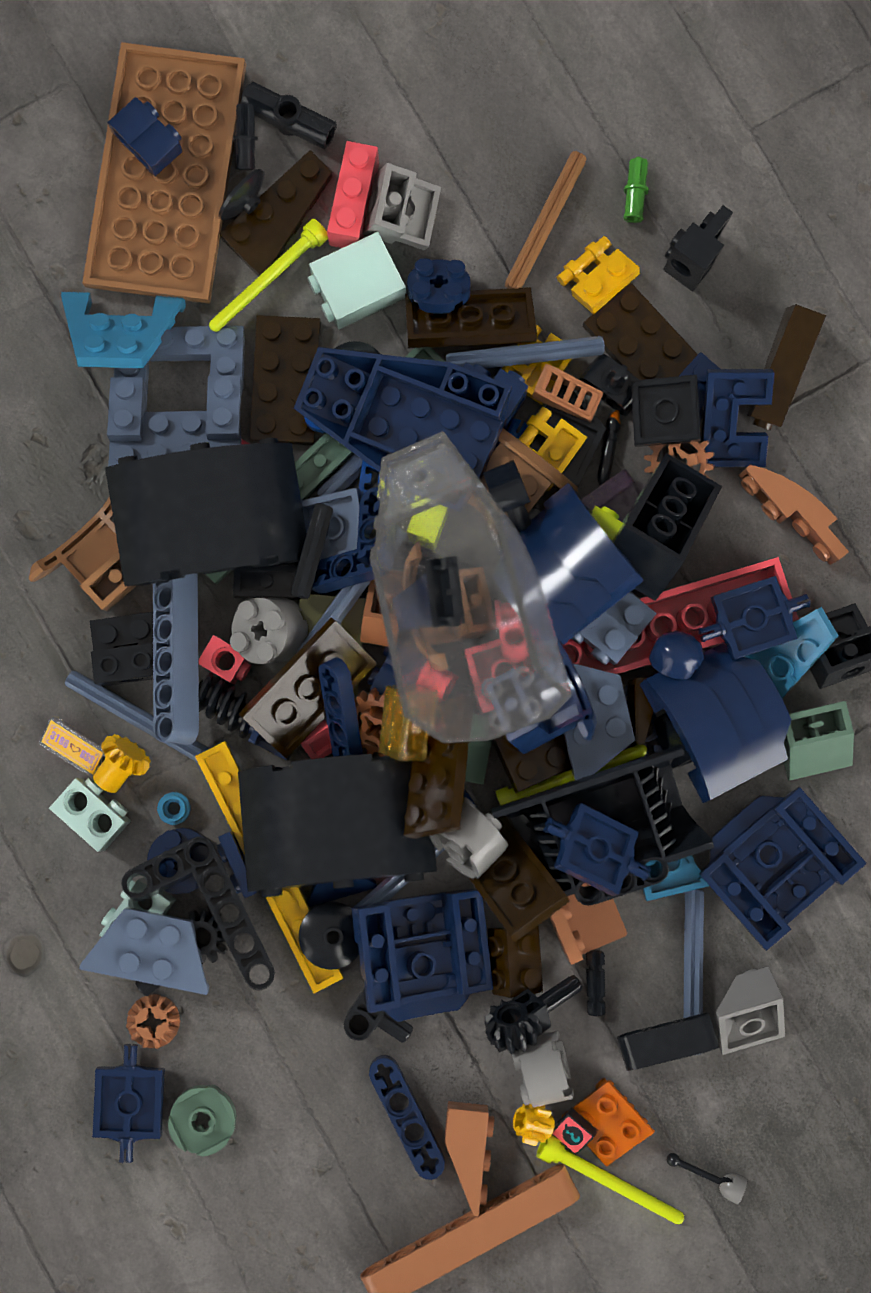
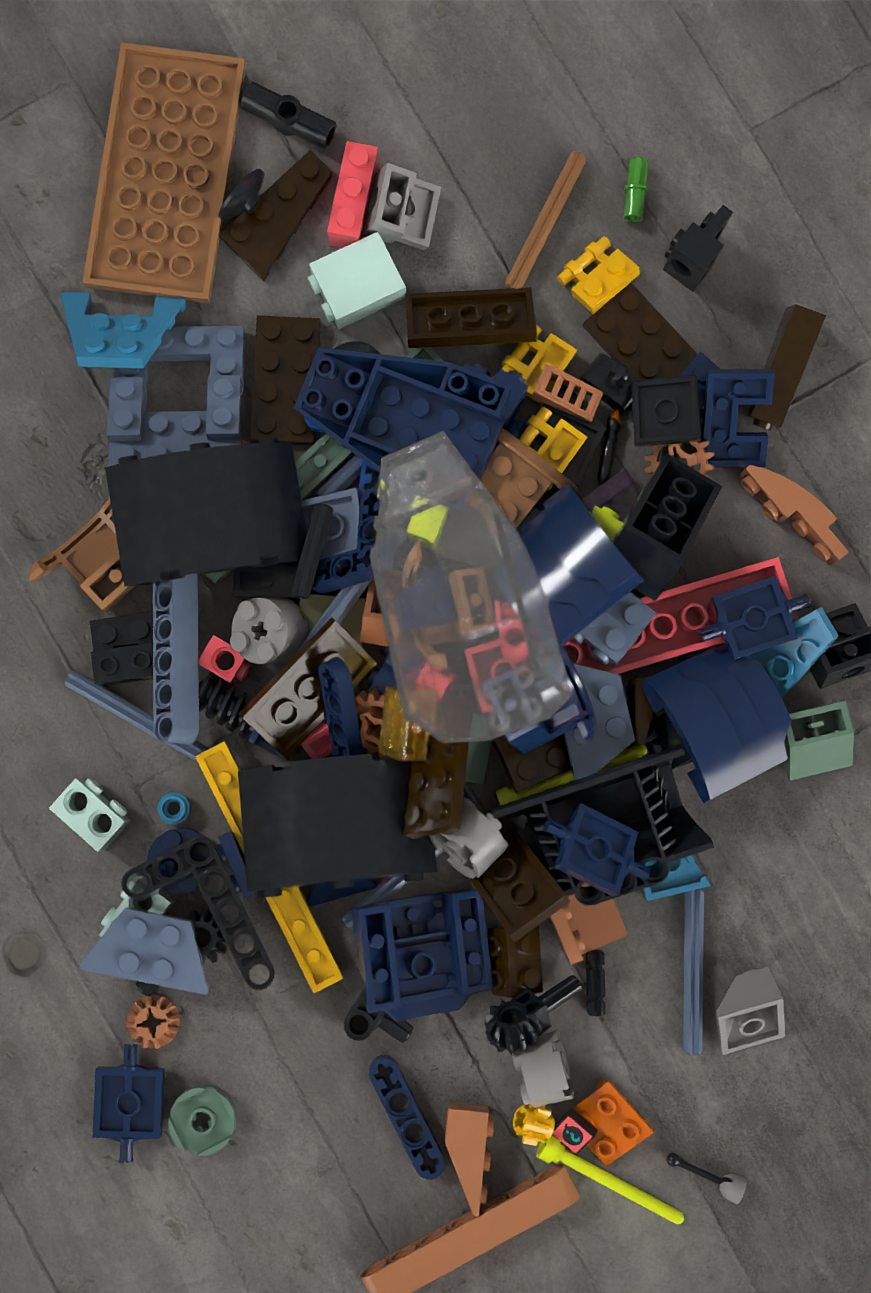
slope [39,716,105,778] -> none
yellow gear [93,734,151,793] -> none
dark blue brick [107,97,183,176] -> none
neon yellow piece [209,219,328,332] -> none
black axle [233,103,258,170] -> none
black dish [298,902,359,970] -> none
dark blue plate [407,258,471,314] -> none
black hinge [424,556,465,628] -> none
sand blue axle [446,336,605,369] -> none
black beam [483,460,531,531] -> none
black beam [617,1013,719,1071] -> none
dark blue hair [649,631,704,680] -> none
dark blue slope [699,787,867,951] -> none

